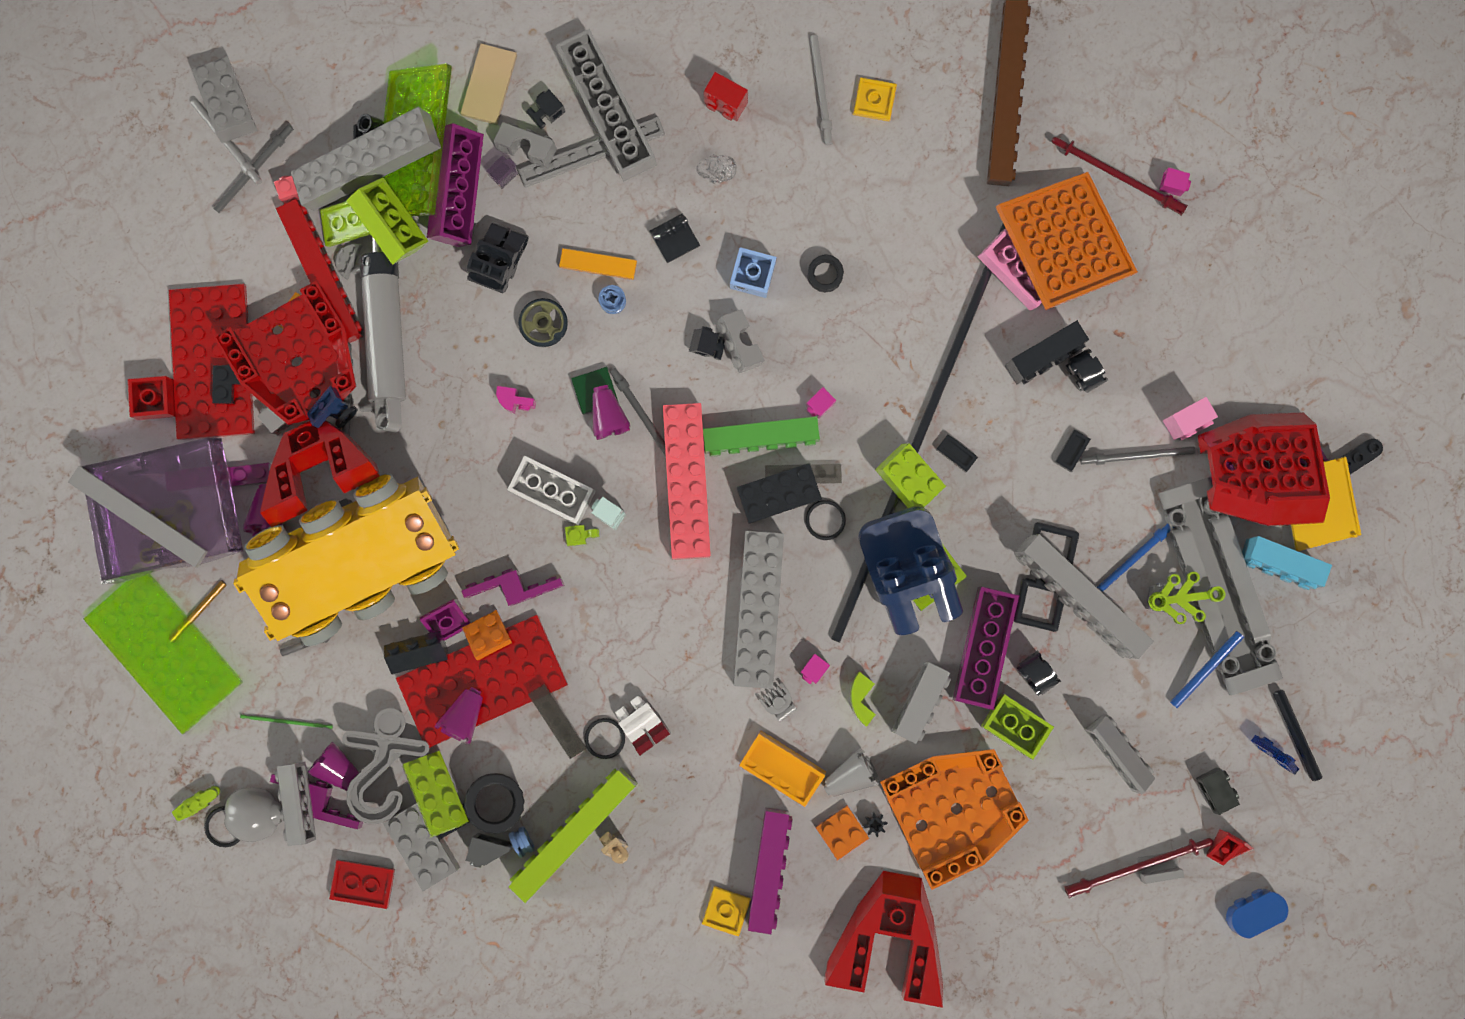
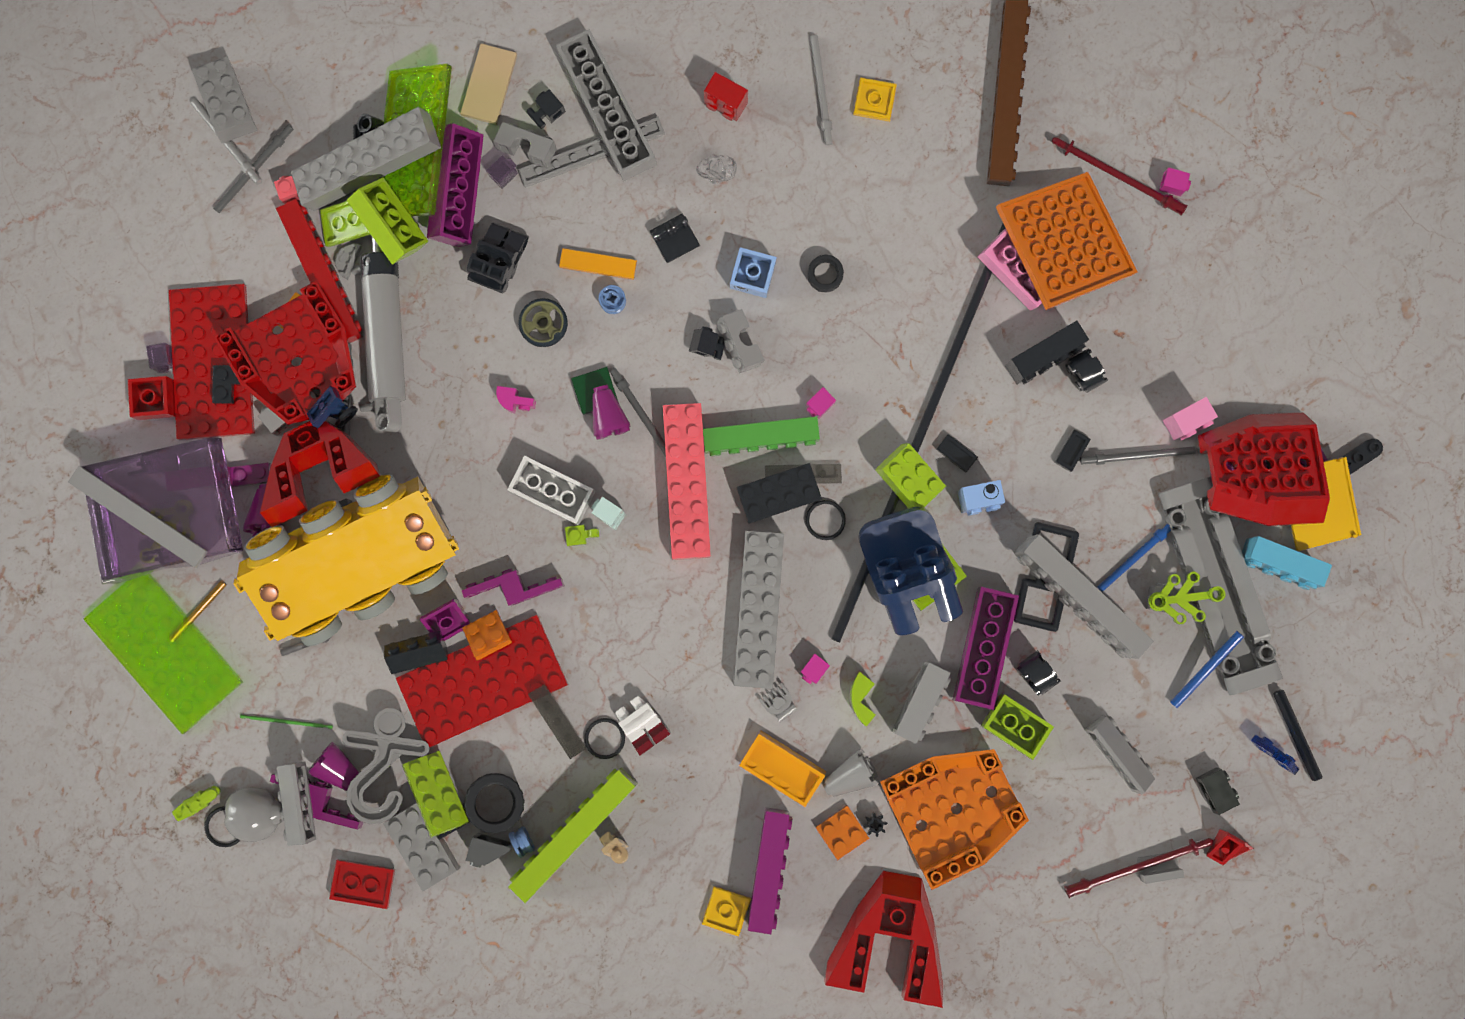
magenta cone [435,687,483,745] -> none
blue brick [1226,889,1288,939] -> none
none -> clear purple brick [146,343,173,373]
none -> light blue brick [957,480,1005,516]

